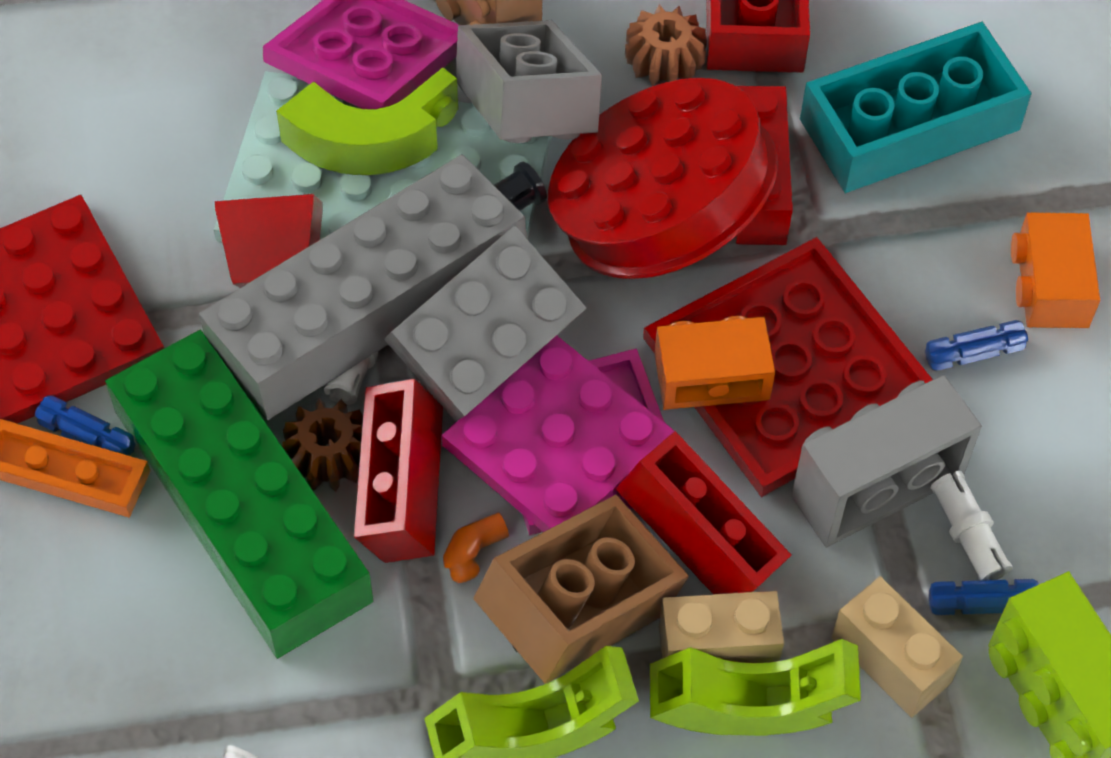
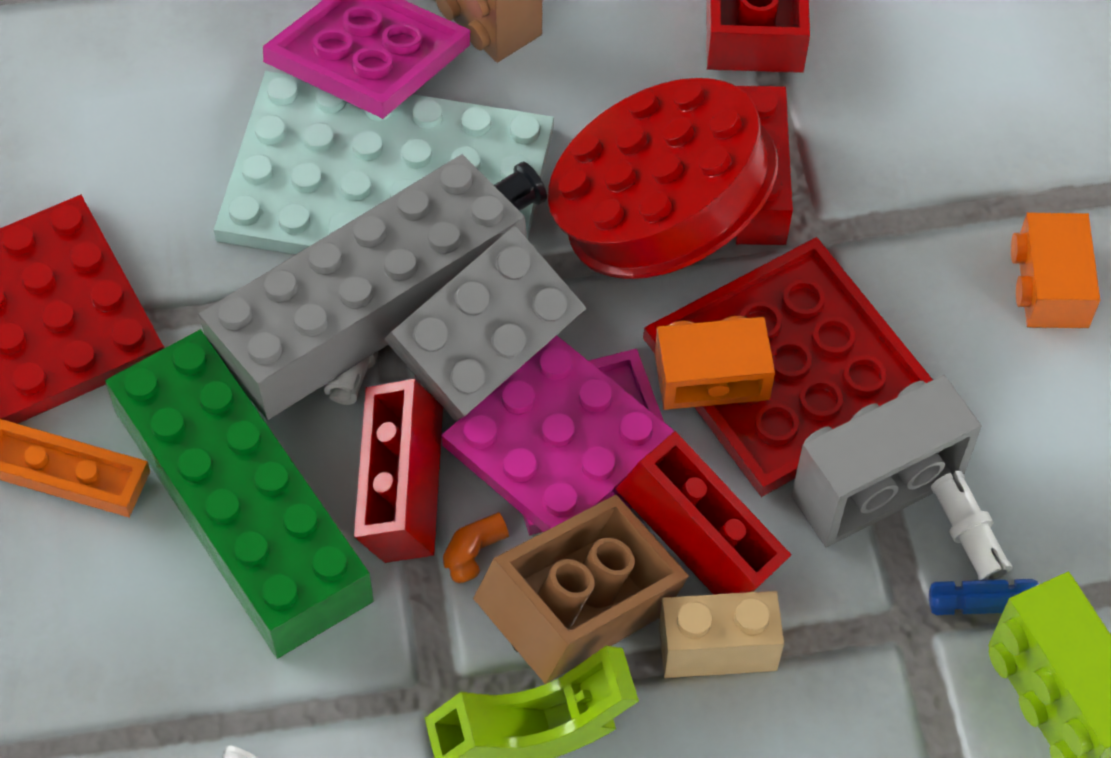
blue axle [35,396,136,456] -> none
red torso [215,194,323,288] -> none
lime arch [276,68,459,175] -> none
reddish brown gear [281,398,363,492] -> none
light grey brick [456,20,602,143] -> none
nougat gear [625,4,707,86] -> none
lime arch [650,639,861,736] -> none
teal brick [800,21,1032,193] -> none
tan brick [831,576,963,718] -> none
blue axle [925,320,1028,371] -> none

